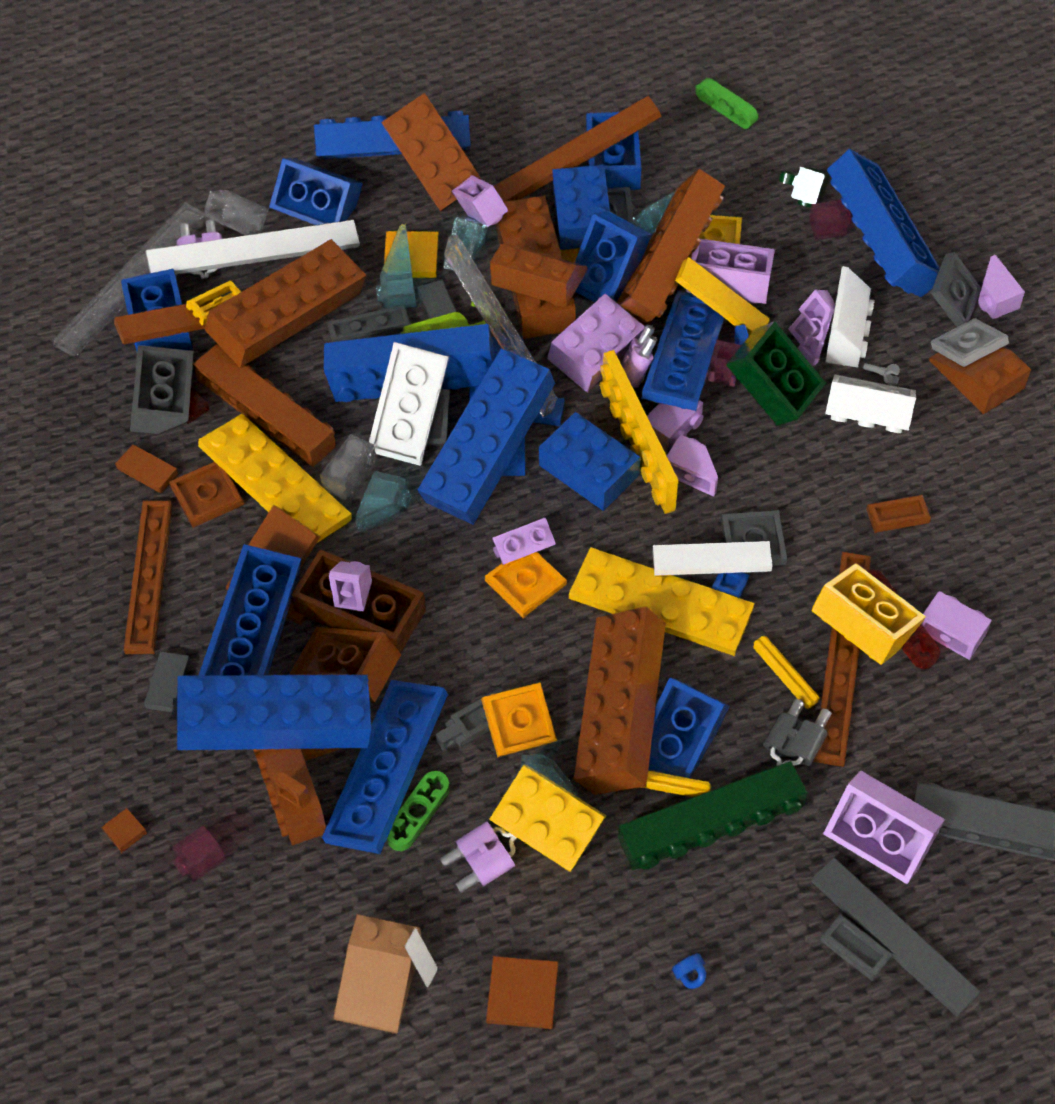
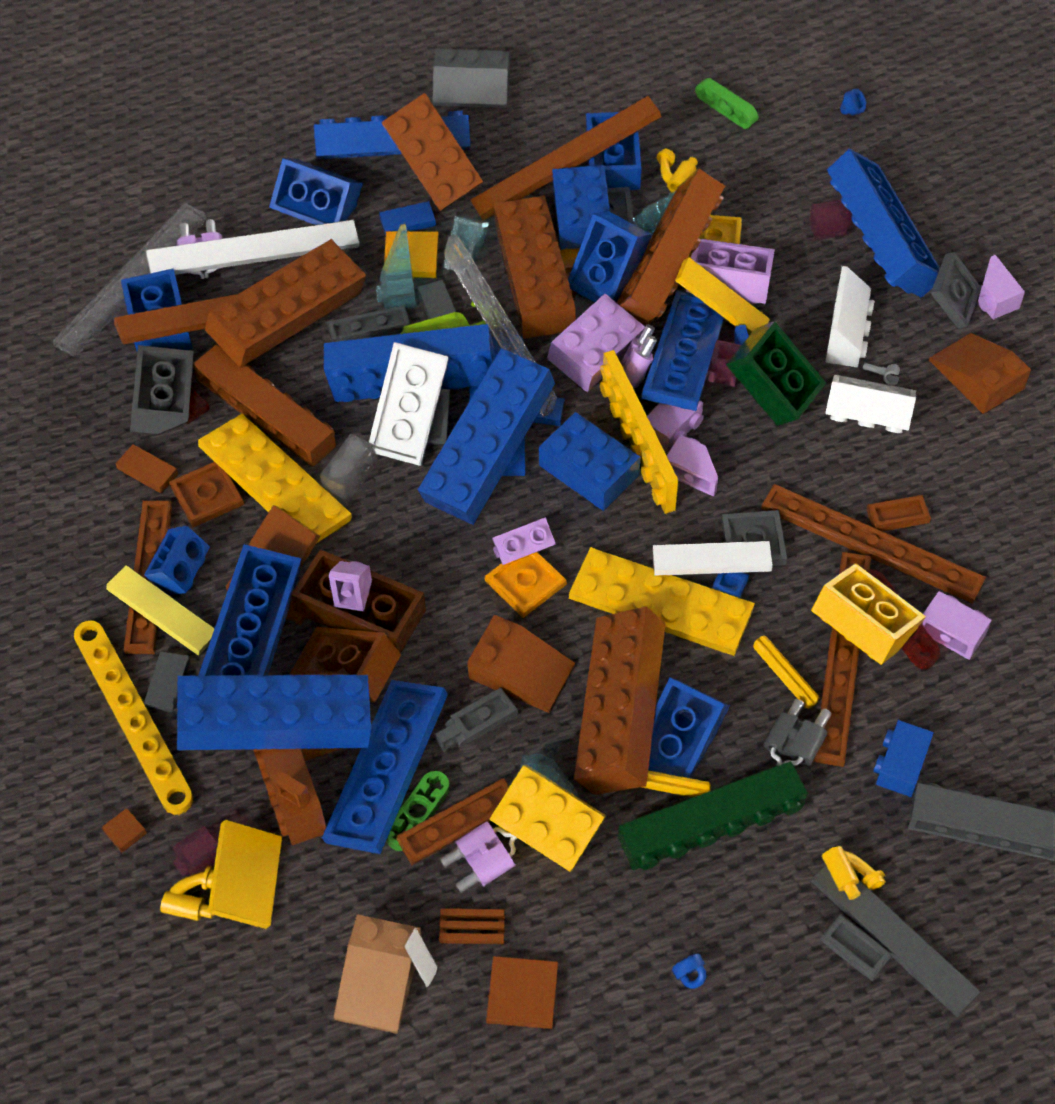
yellow tile [186,280,241,326] -> none
clear brick [203,190,269,235] -> none
clear light blue slope [355,471,411,533] -> none
lavender brick [452,175,509,226] -> none
light orange tile [481,682,557,758] -> none
dark orange slope [490,244,587,307] -> none
brick [779,166,830,208] -> none
lavender slope [788,290,835,366] -> none
lavender brick [823,771,945,884] -> none
light grey tile [931,318,1009,367] -> none
none -> yellow plate [74,621,193,815]
none -> light yellow tile [107,565,214,656]
none -> blue brick [144,526,210,596]
none -> yellow plant [160,866,214,921]
none -> yellow tile [207,820,282,929]
none -> blue tile [379,201,436,236]
none -> dark orange tile [396,778,509,865]
none -> dark grey slope [433,49,510,108]
none -> dark orange tile [439,909,505,944]
none -> dark orange slope [467,615,575,713]
none -> yellow plant [656,149,698,193]
none -> dark orange tile [761,484,986,604]
none -> yellow plant [822,846,886,900]
none -> blue tile [840,89,866,116]
none -> blue brick [873,720,934,797]

